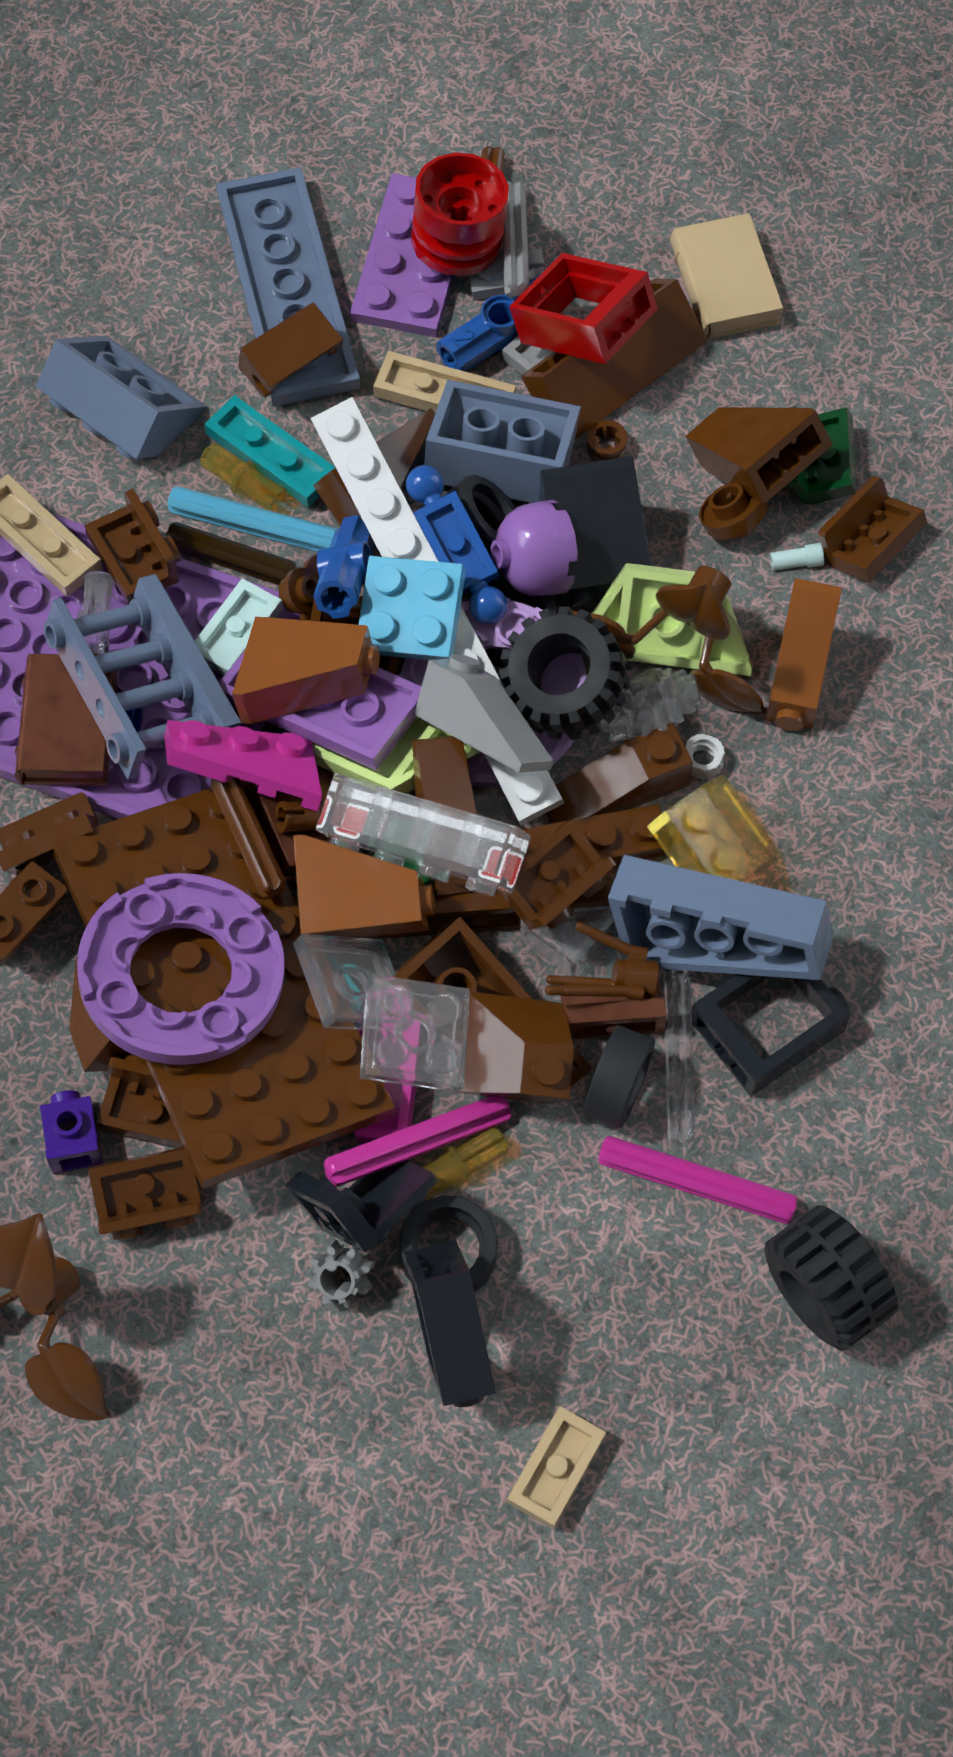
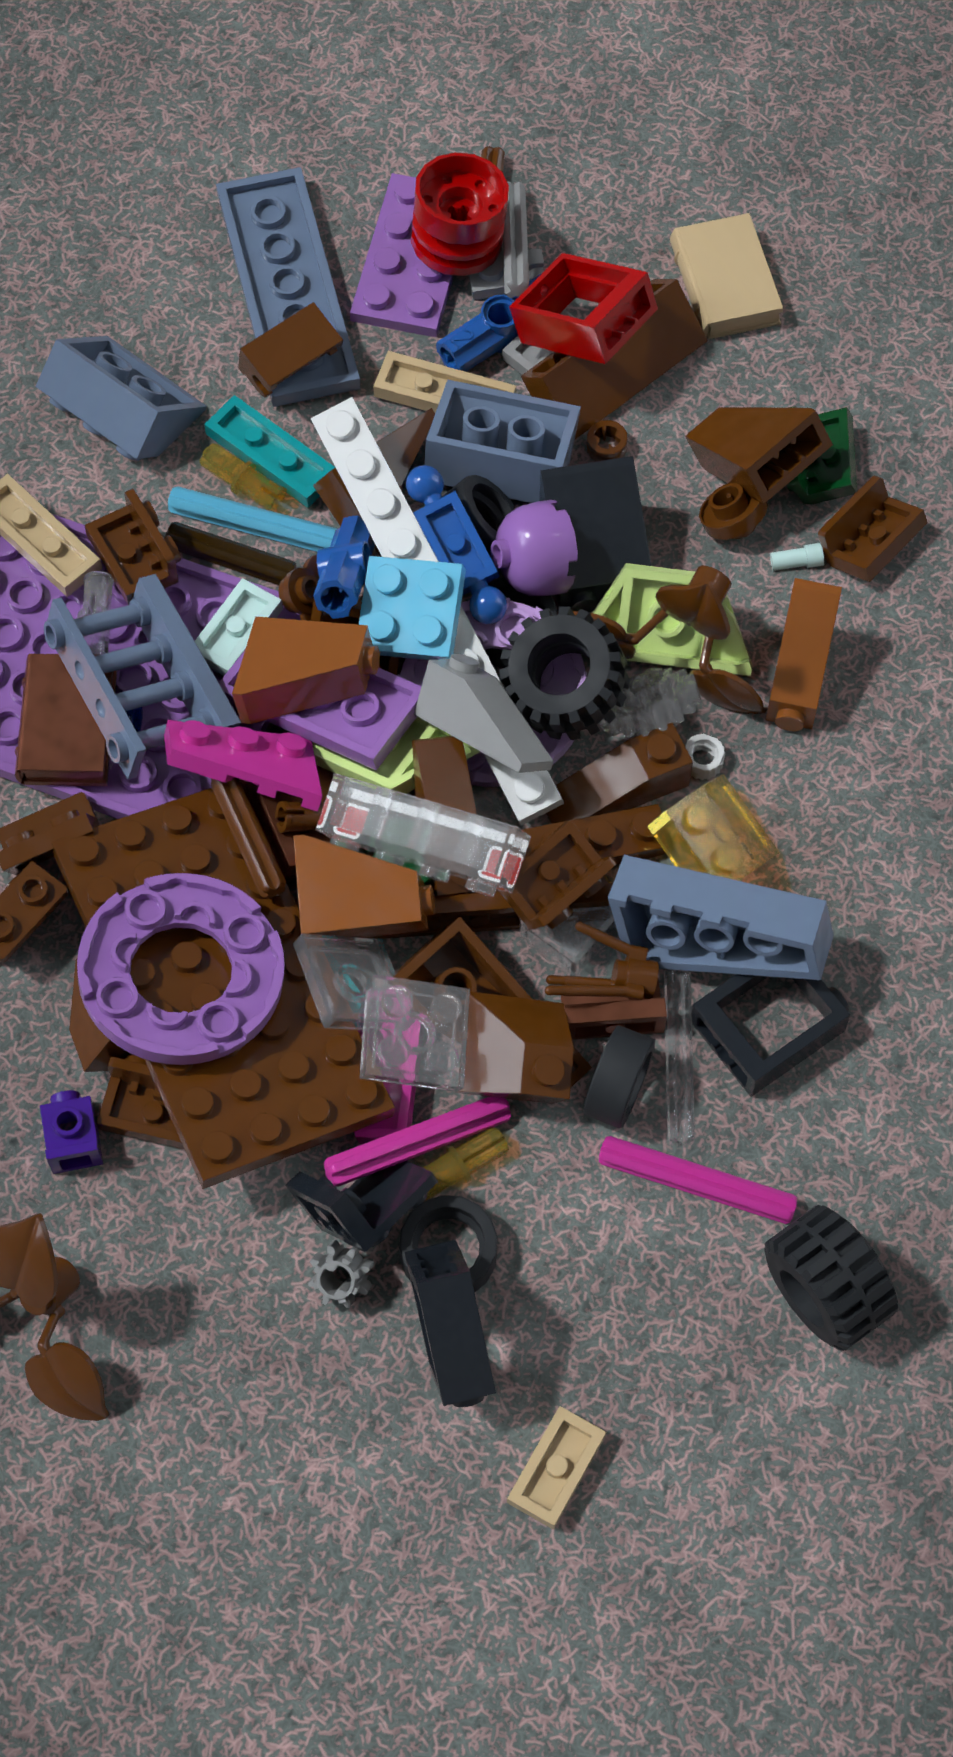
reddish brown bracket [88,1147,202,1240] -> none

